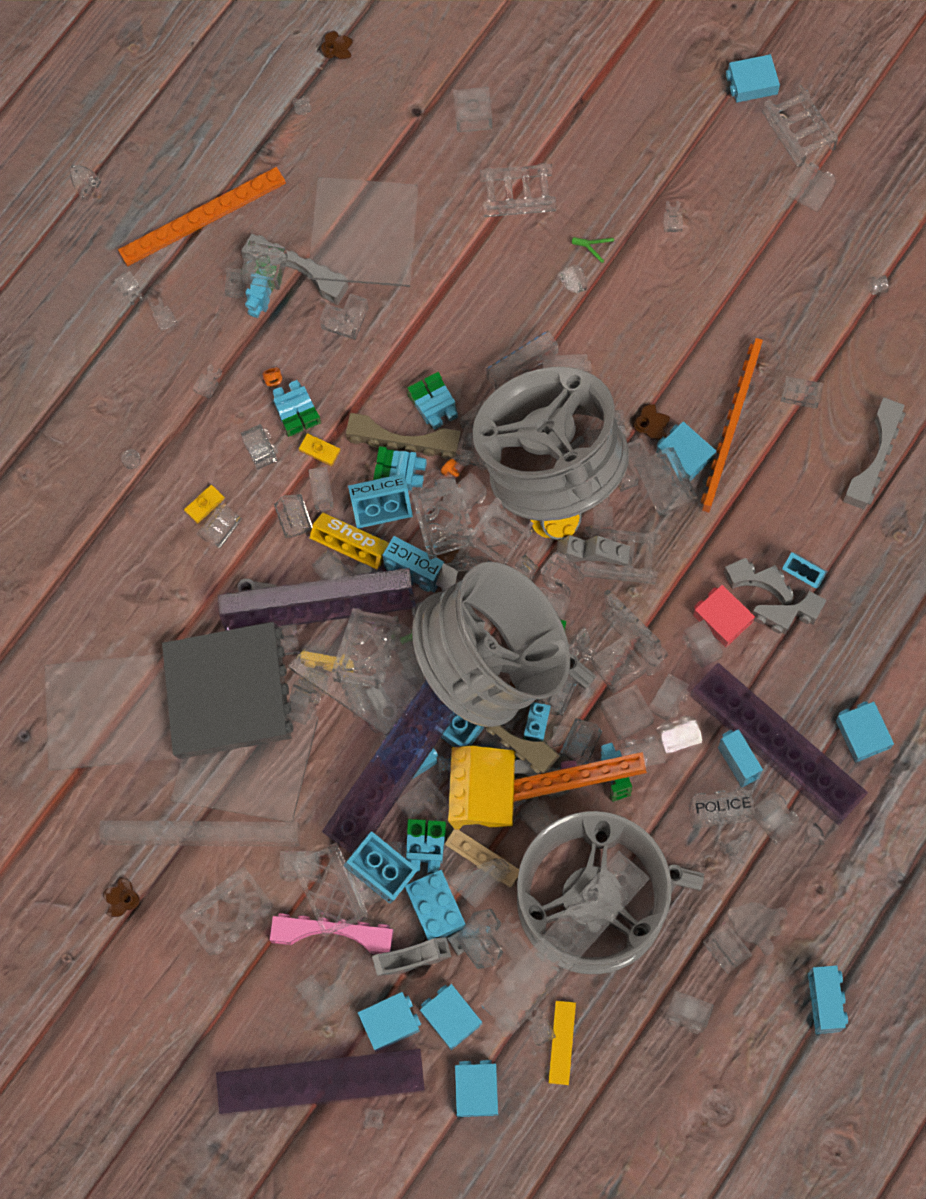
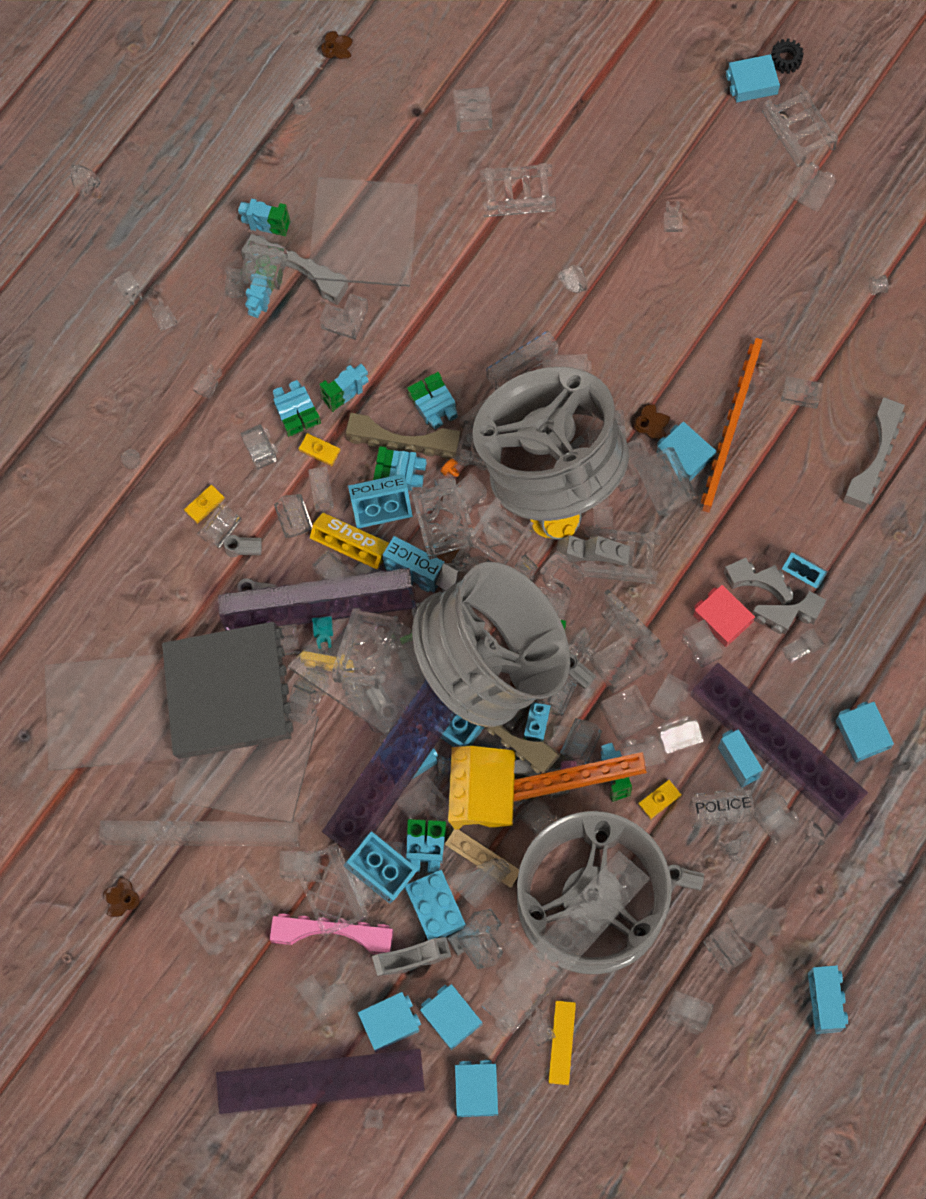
orange plate [118,167,286,267] -> none
orange tile [262,367,282,387] -> none
bright green plant [572,237,614,263] -> none
none -> light grey piece [224,535,262,557]
none -> hips [238,199,291,237]
none -> teal plate [312,616,333,649]
none -> hips [319,364,369,412]
none -> yellow plate [638,780,682,820]
none -> black tyre [771,38,804,74]
none -> clear piece [783,628,824,663]

